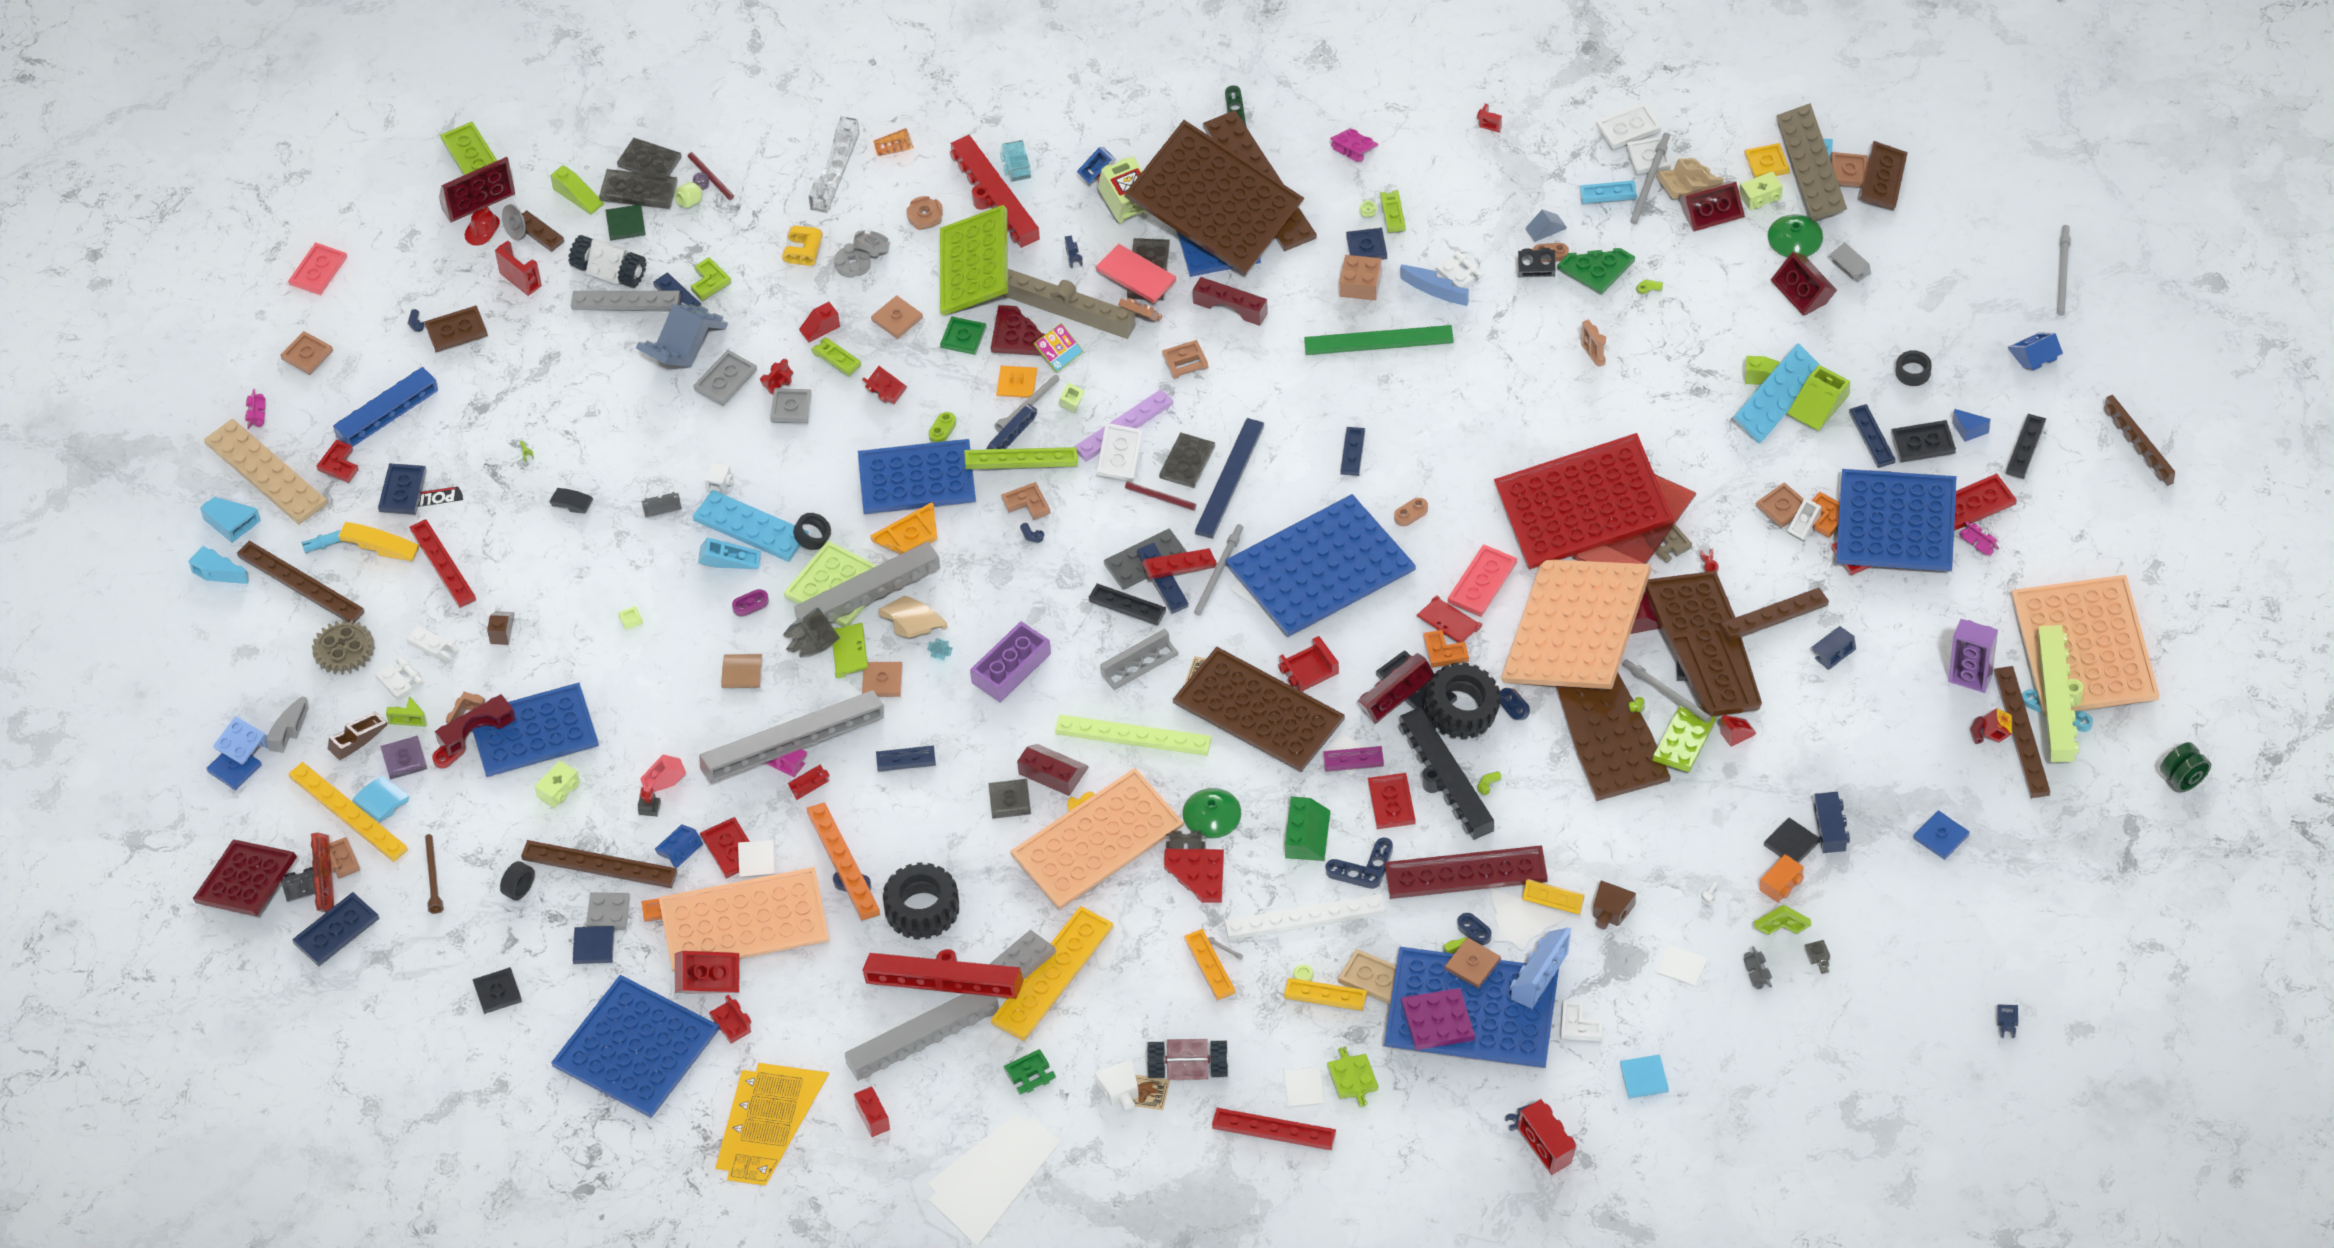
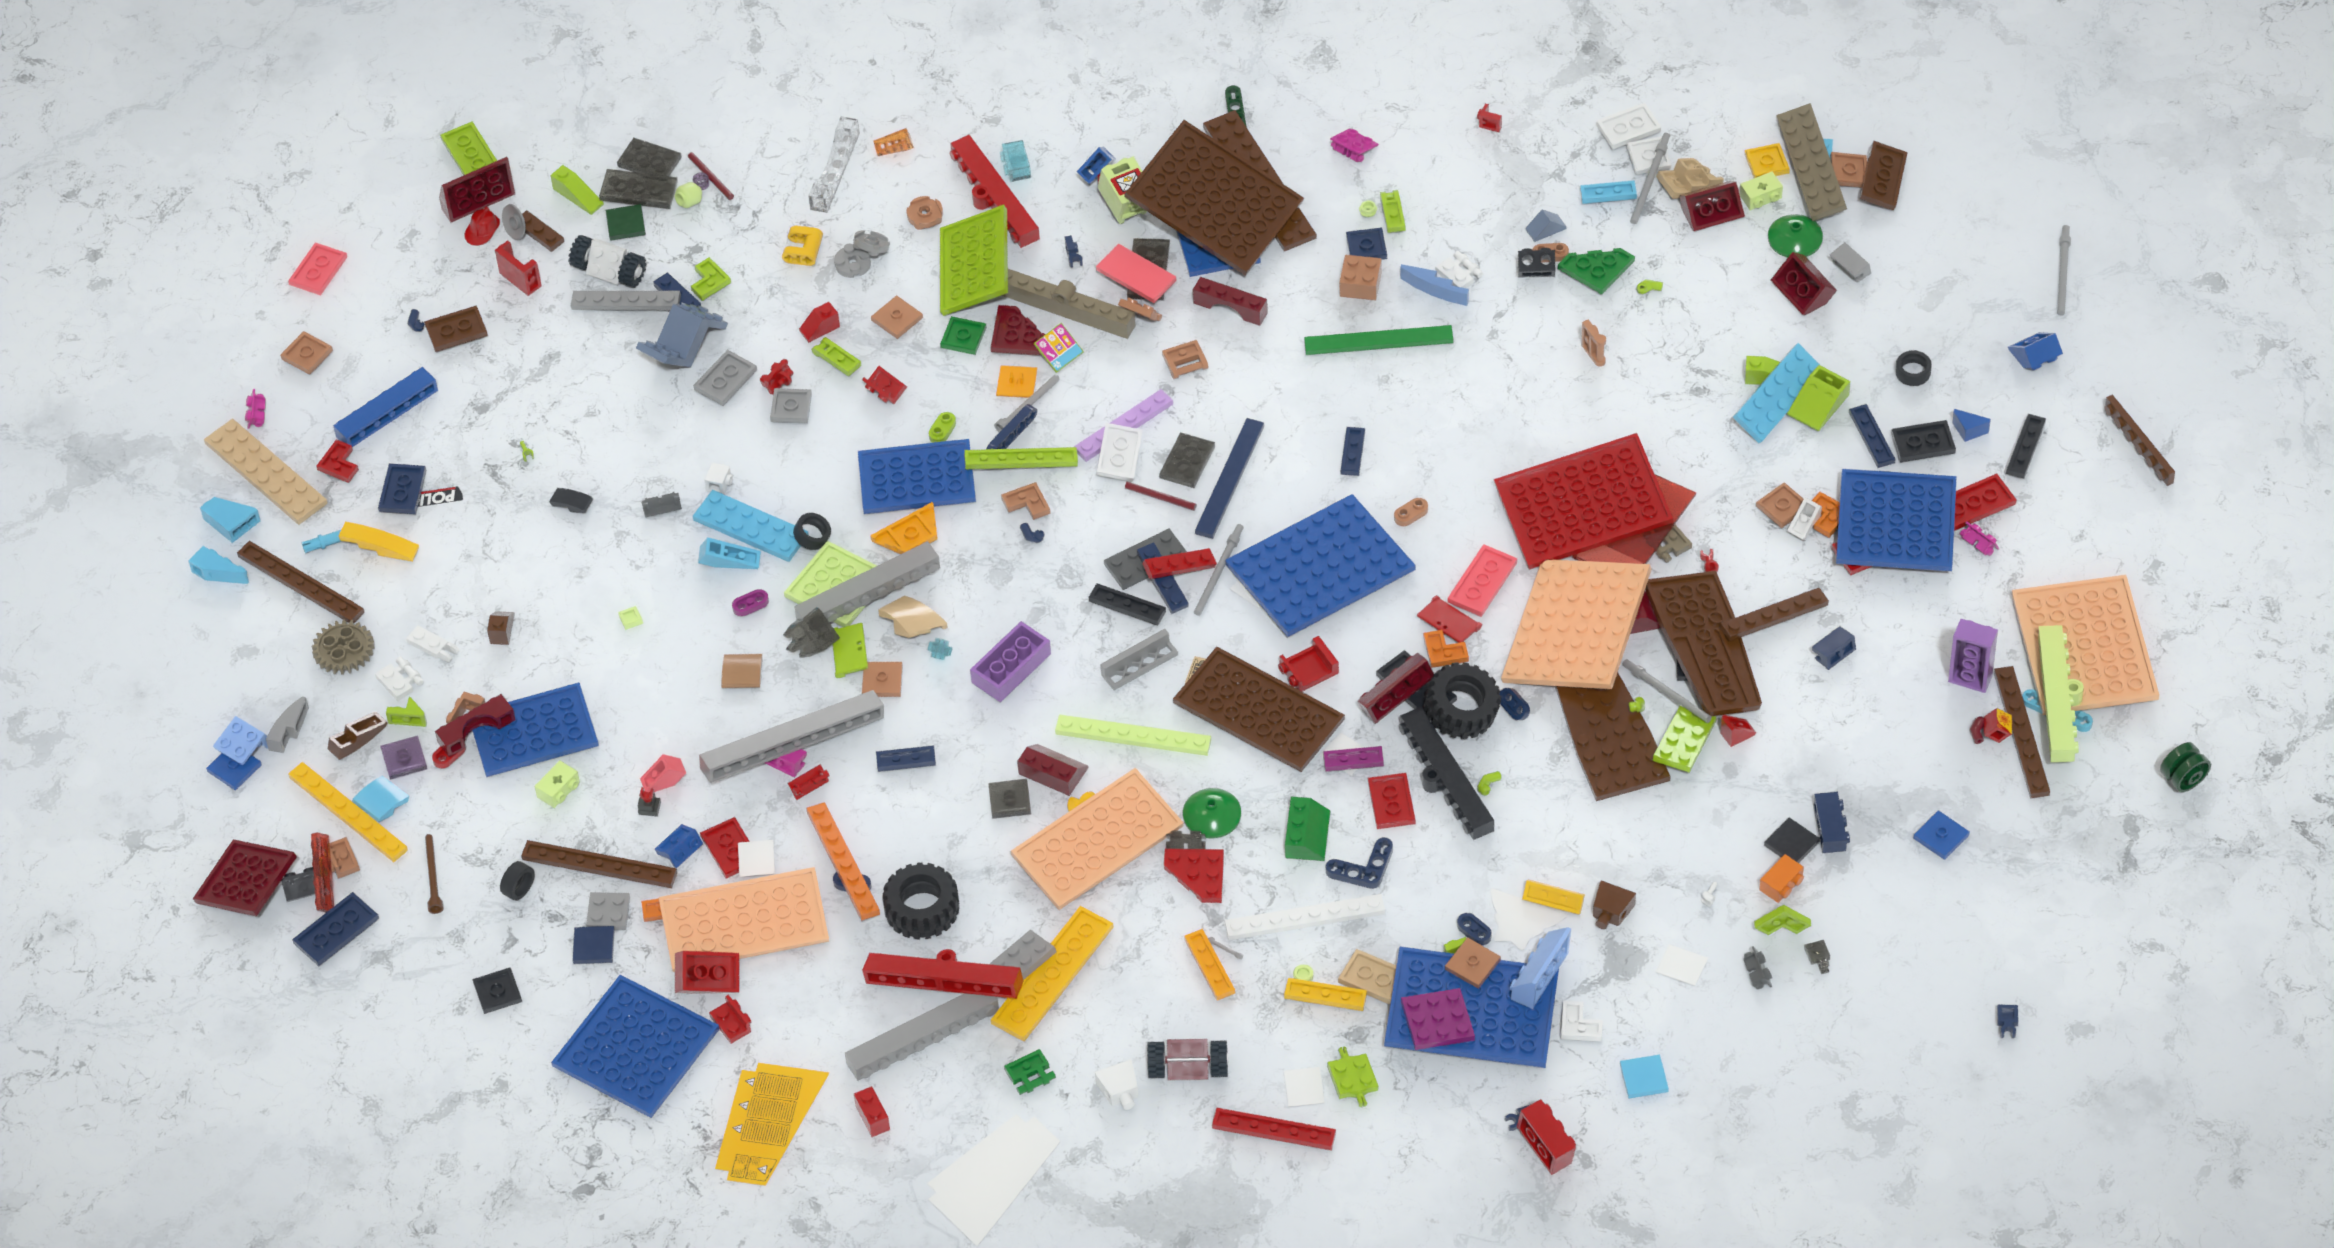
red plate [409,519,476,608] -> none
yellowish green brick [1058,383,1084,413] -> none
sticker [1133,1075,1170,1110] -> none
dark red plate [1385,845,1548,899] -> none

